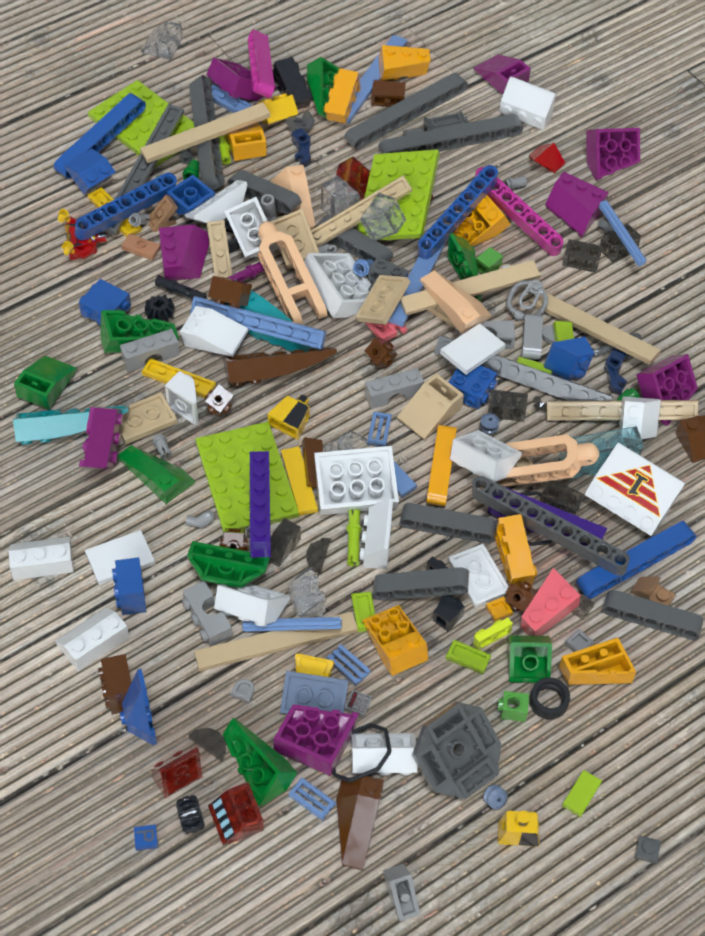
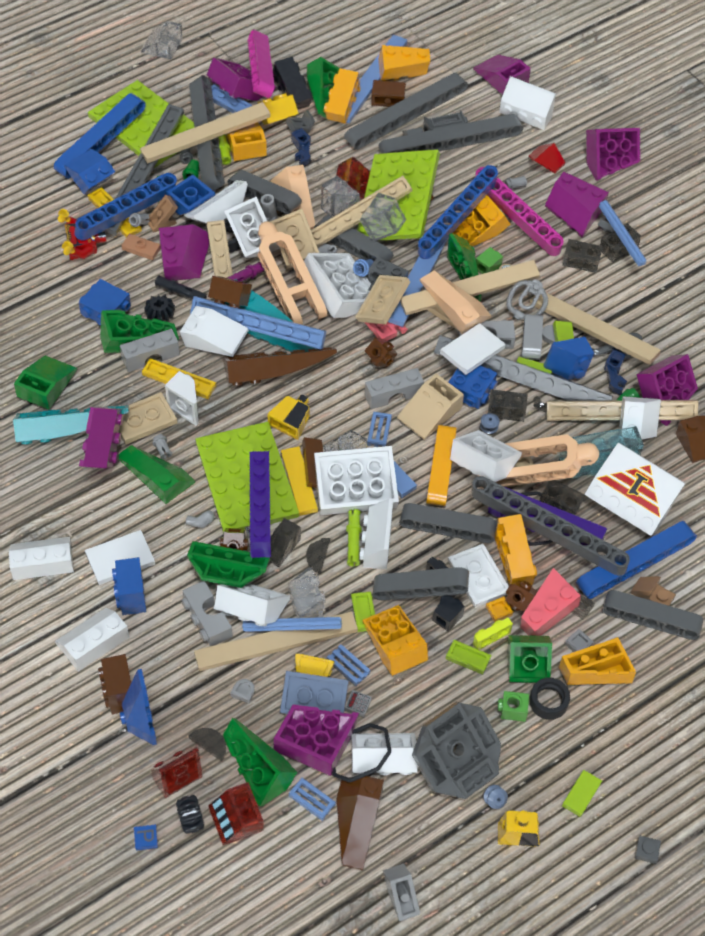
brick [204,384,234,417] -> none

